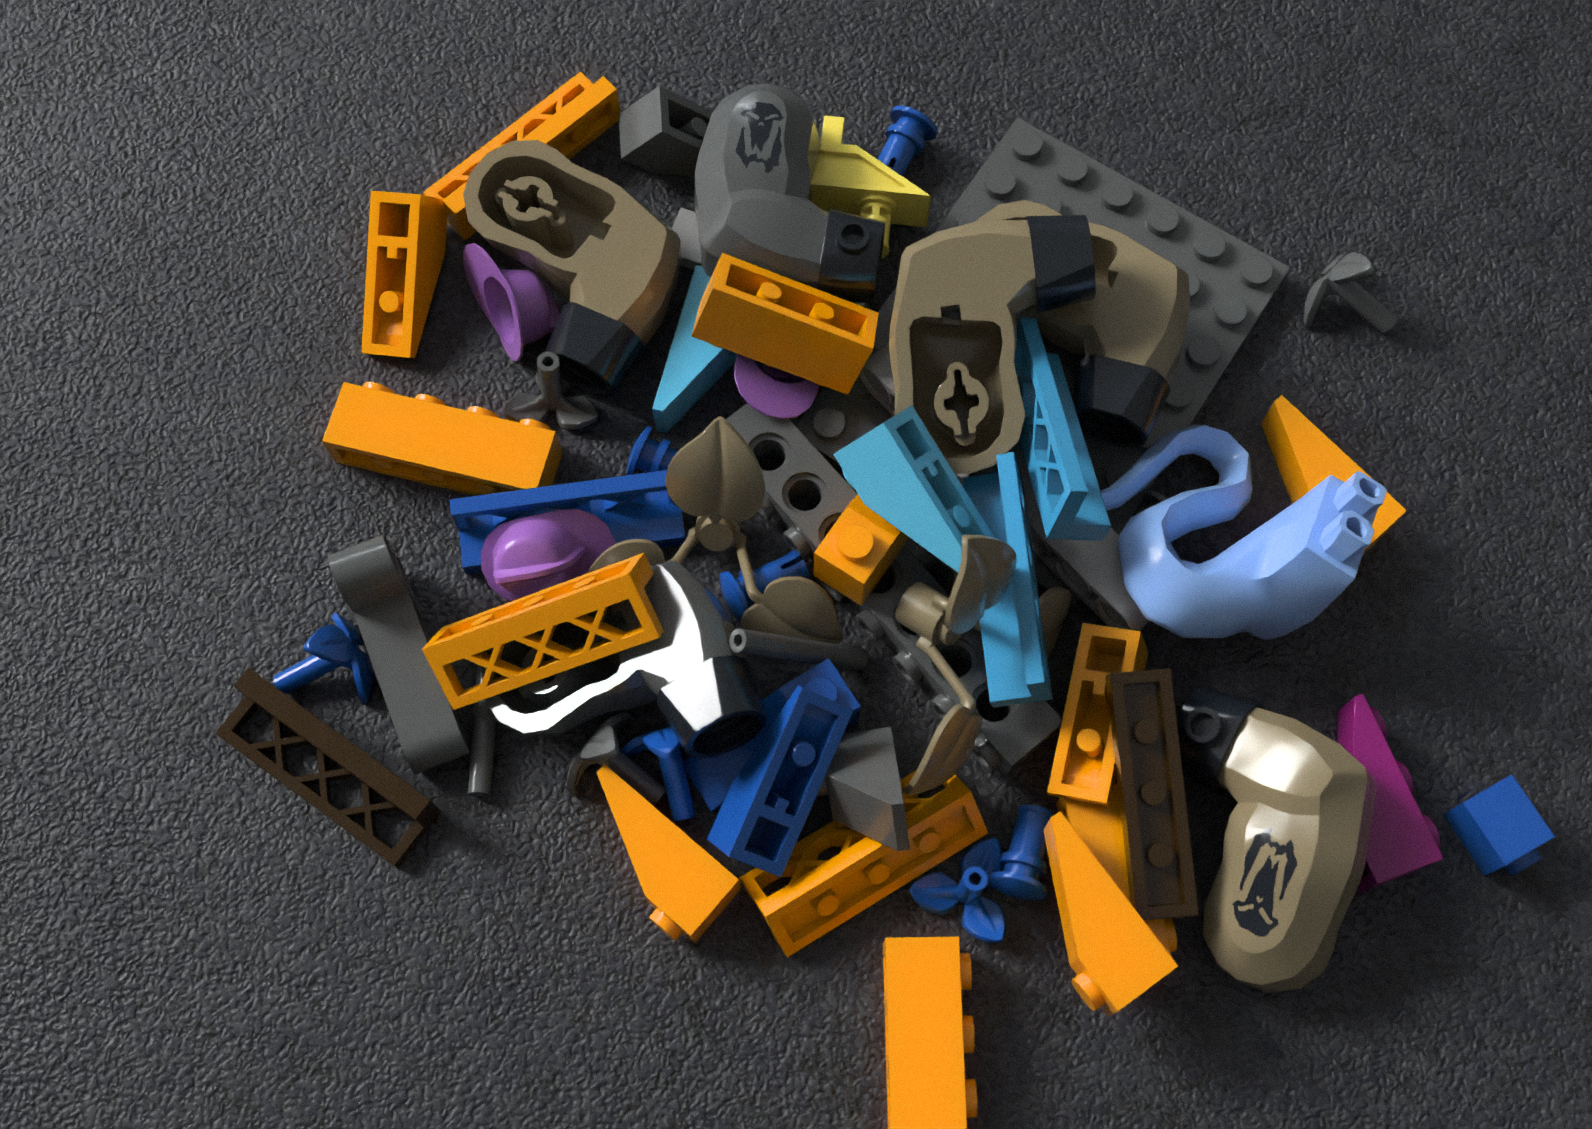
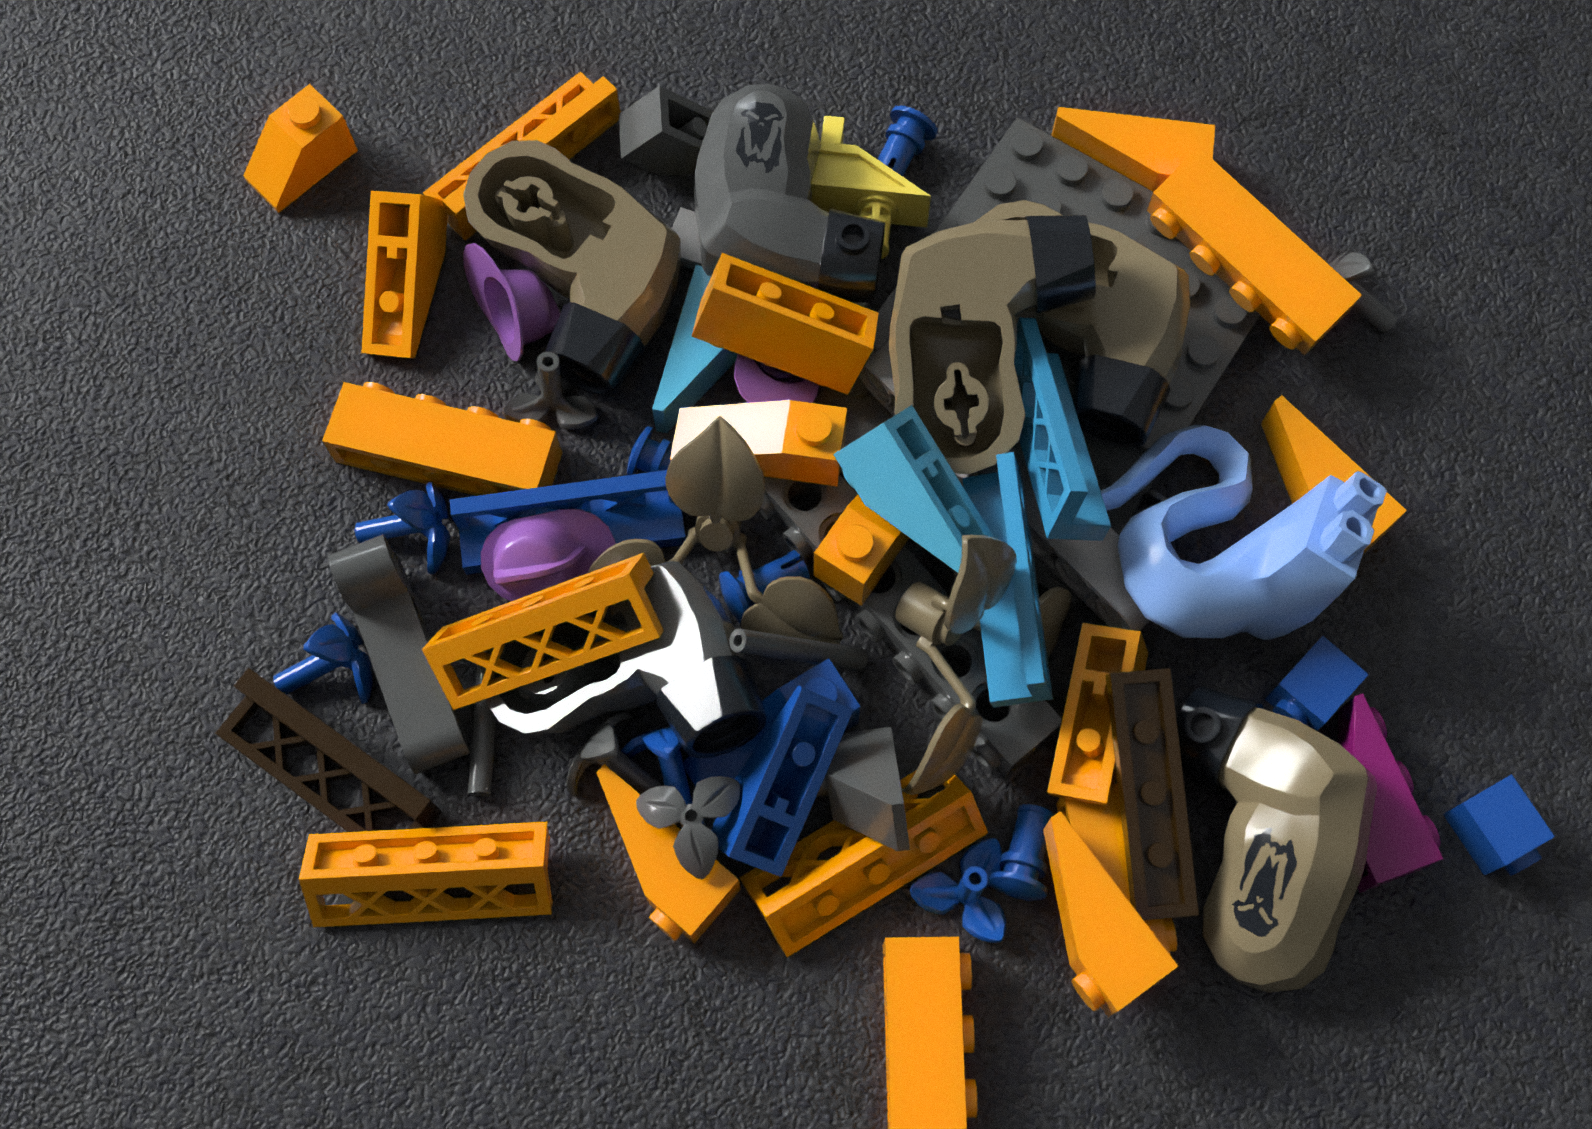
none -> light orange slope [243,84,358,213]
none -> light orange fence [299,821,553,928]
none -> blue plant [355,481,451,575]
none -> dark grey plant [636,776,740,880]
none -> light orange slope [670,400,847,487]
none -> light orange slope [1051,107,1215,192]
none -> light orange brick [1147,147,1362,356]
none -> blue brick [1265,636,1369,731]

